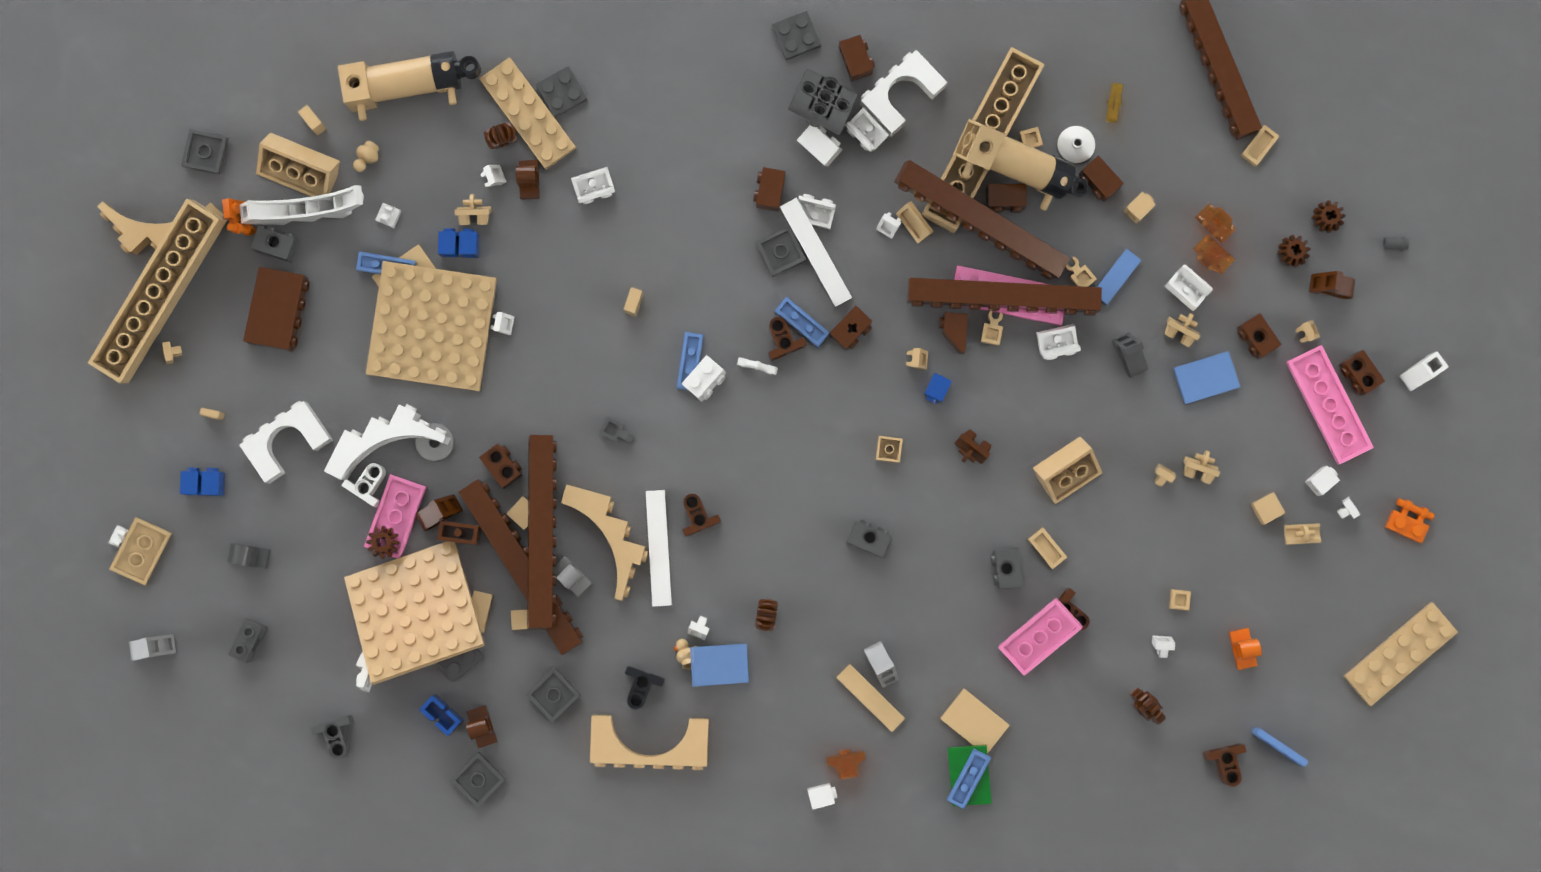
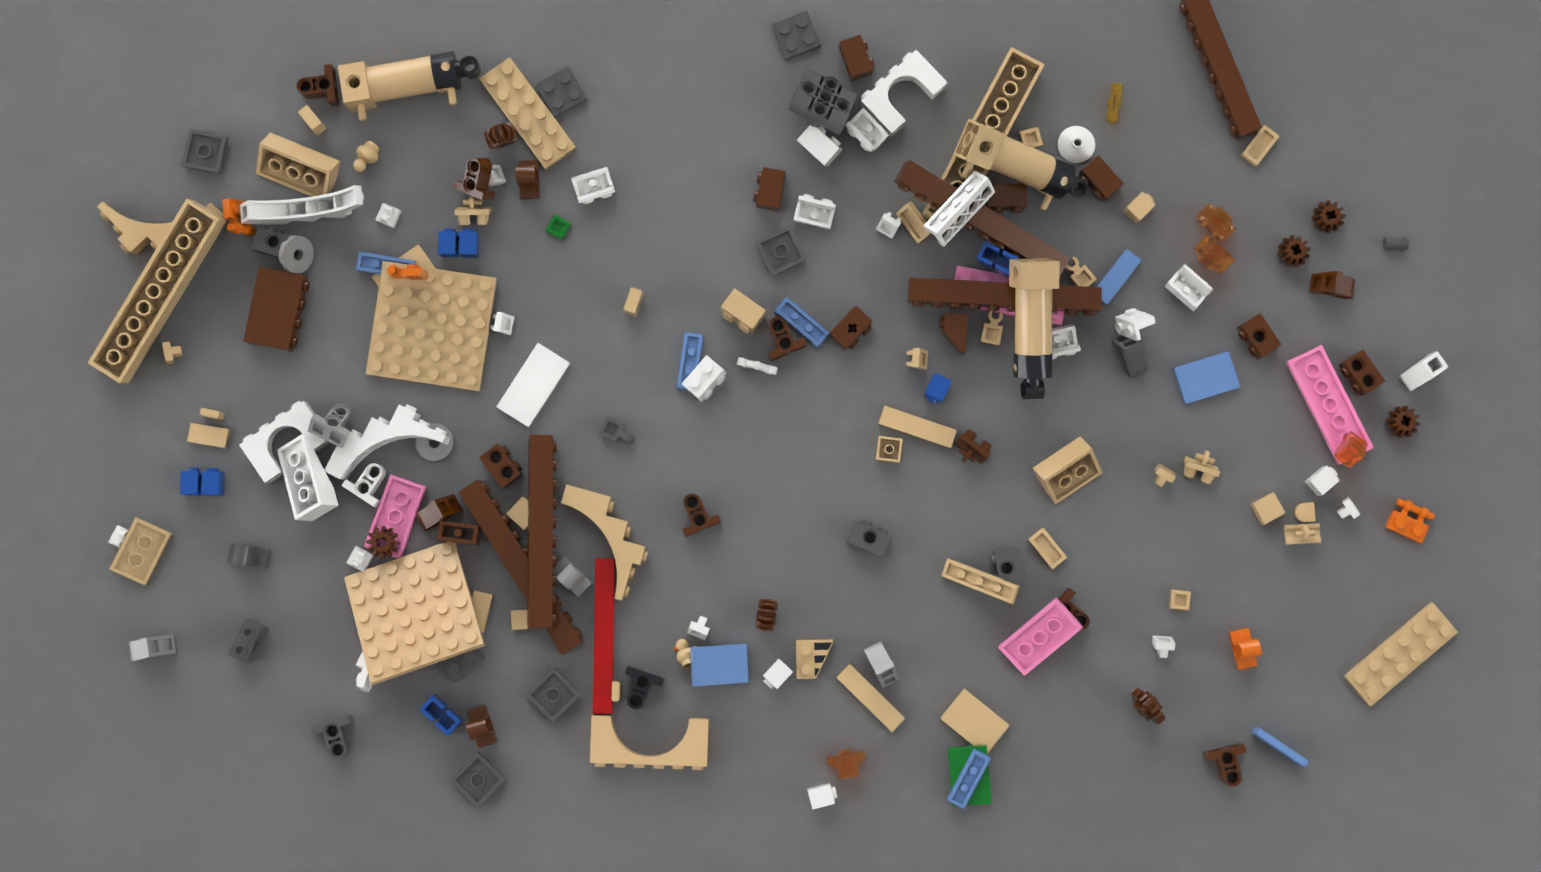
white tile [646,490,672,607] -> none
white tile [780,197,852,307] -> none
tan hips [1164,313,1200,347] -> none
tan tile [1295,320,1320,342] -> none
none -> tan tile [187,423,230,448]
none -> white slope [277,434,339,521]
none -> light grey tile [279,235,314,274]
none -> reddish brown tile [296,64,339,107]
none -> light grey tile [307,404,350,448]
none -> white tile [347,546,373,572]
none -> orange plate [387,264,428,280]
none -> reddish brown tile [453,157,495,200]
none -> white tile [496,343,570,427]
none -> green tile [545,214,571,240]
none -> red tile [593,558,615,714]
none -> tan tile [612,681,621,701]
none -> tan brick [721,288,766,334]
none -> white brick [763,658,793,689]
none -> tan wing [796,639,833,679]
none -> tan tile [878,405,957,449]
none -> white fence [923,171,995,247]
none -> tan tile [941,558,1020,604]
none -> blue piece [976,241,1019,278]
none -> tan piece [1009,258,1060,400]
none -> white bracket [1115,308,1155,341]
none -> tan tile [1294,502,1316,522]
none -> clear orange brick [1334,431,1366,469]
none -> reddish brown gear [1386,405,1421,438]

